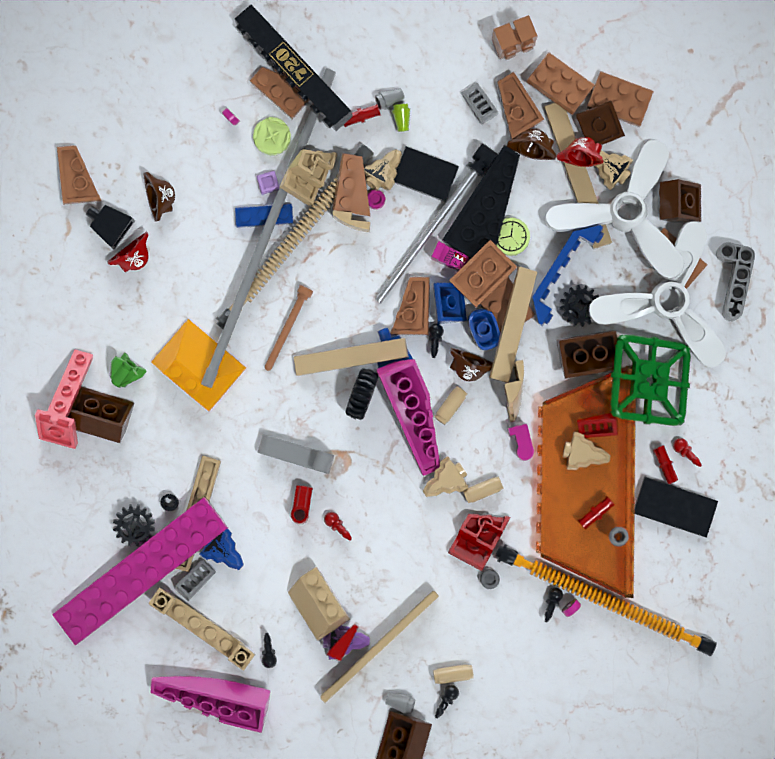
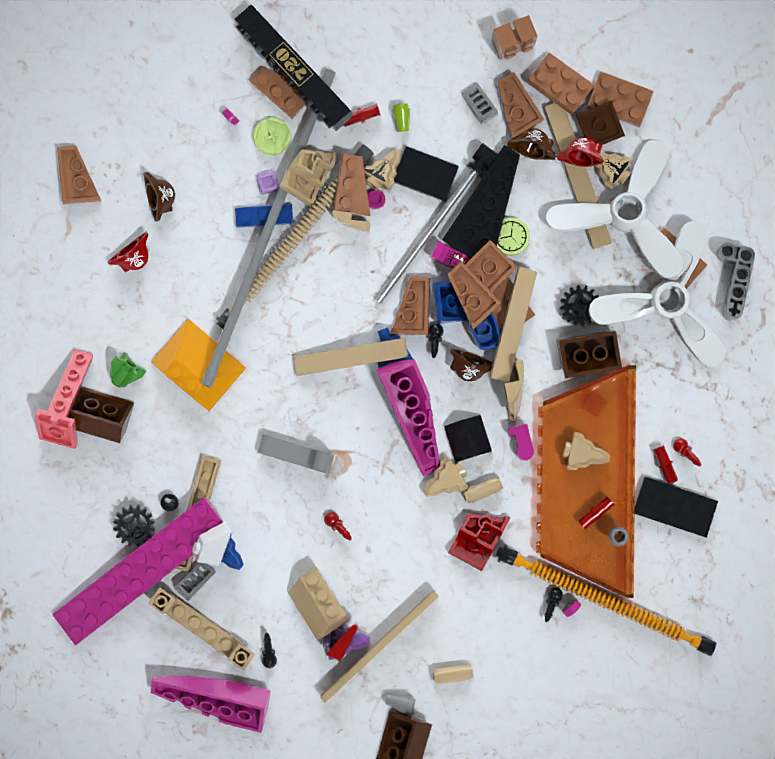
black torso [86,205,135,250] -> none
nougat piece [265,285,314,371] -> none
red piece [291,485,313,525] -> none
black gear [345,368,378,420] -> none
light grey cone [375,88,405,110] -> none
tan piece [434,386,467,425] -> none
black bar [435,685,459,719] -> none
flat silver tile [480,570,500,589] -> none
blue slope [533,225,604,326] -> none
red slope [577,413,619,438] -> none
green plate [610,335,691,426] -> none
reddish brown slope [659,179,701,222] -> none
none -> white slope [193,522,231,566]
none -> black slope [444,415,492,463]
none -> nougat wing [447,261,501,330]

